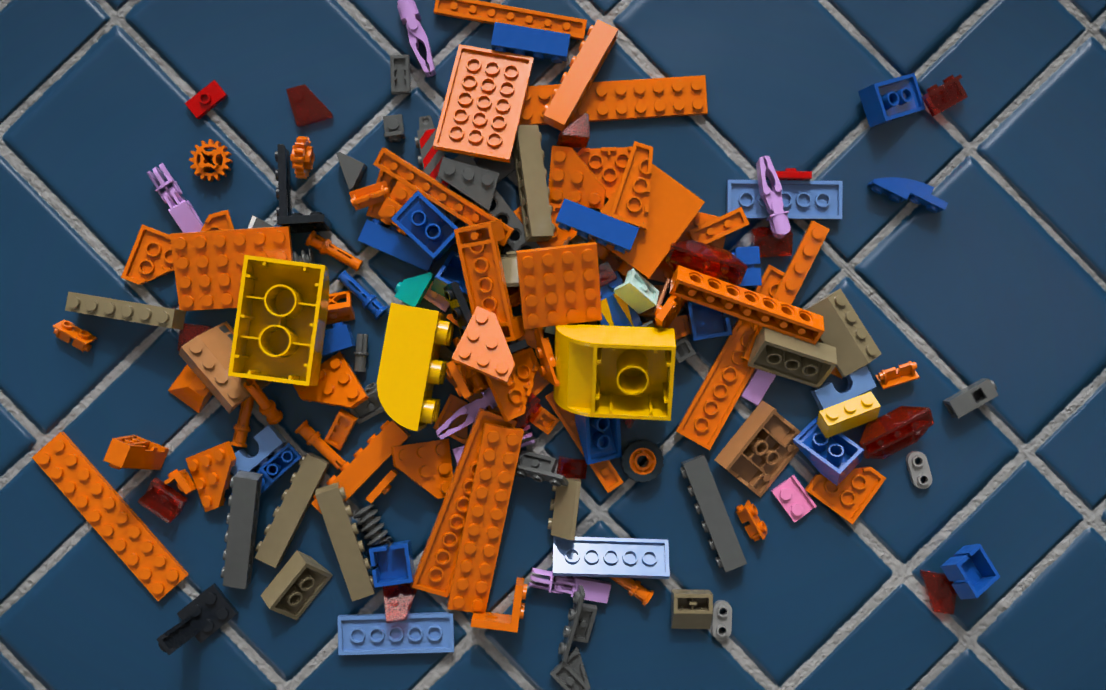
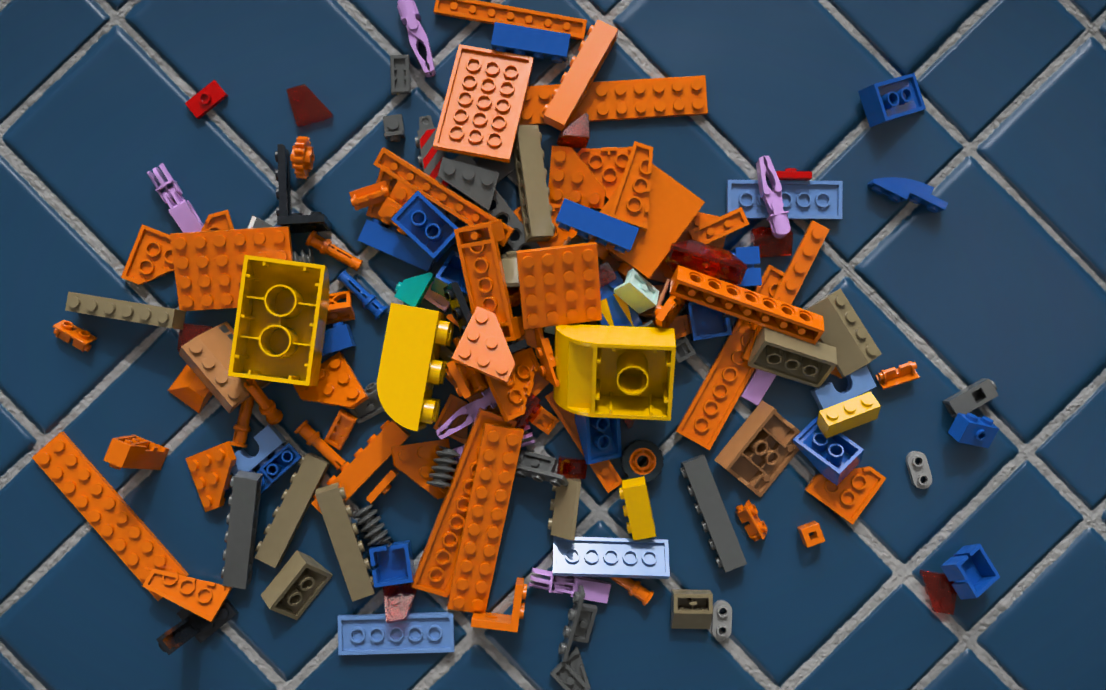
clear red bracket [138,477,188,523] -> none
orange bracket [164,469,196,494] -> none
orange gear [189,139,233,182] -> none
dark grey slope [336,152,367,191] -> none
dark grey axle [354,334,369,372] -> none
bright pink plate [771,475,817,523] -> none
clear red wedge [859,406,934,459] -> none
clear red bracket [922,74,968,117] -> none
none -> orange wing [142,569,233,622]
none -> dark grey piece [426,446,461,489]
none -> yellow brick [619,476,656,541]
none -> orange piece [797,521,825,548]
none -> blue brick [948,413,999,448]

